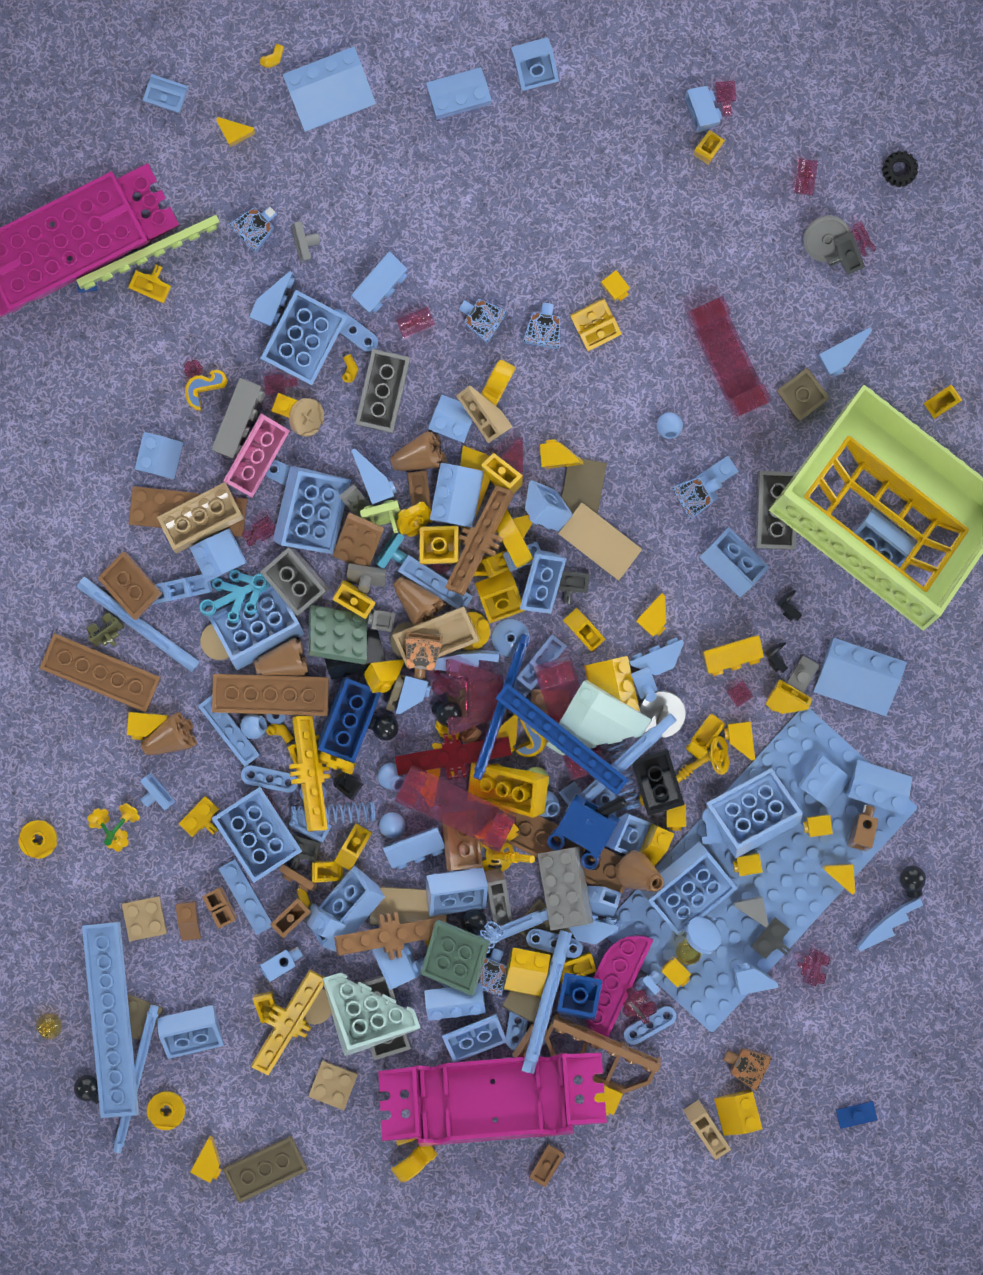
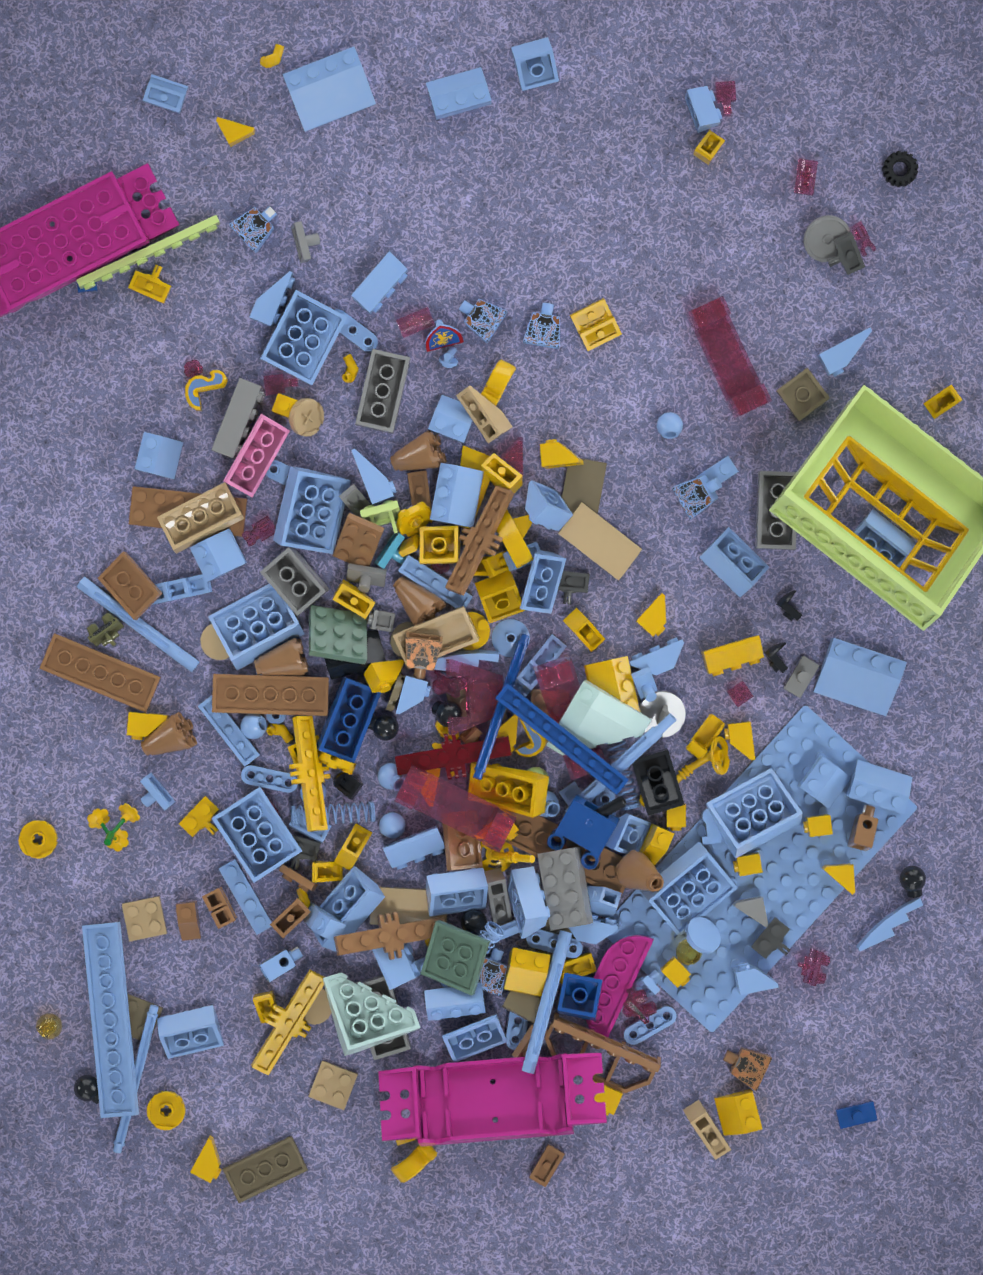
medium azure plant [200,570,270,623] -> none
yellow brick [600,270,630,302] -> none
yellow slope [766,679,813,714] -> none
none -> yellow tile [398,534,420,557]
none -> shield [425,319,464,352]
none -> light blue plate [439,347,458,368]
none -> light blue slope [507,866,550,939]

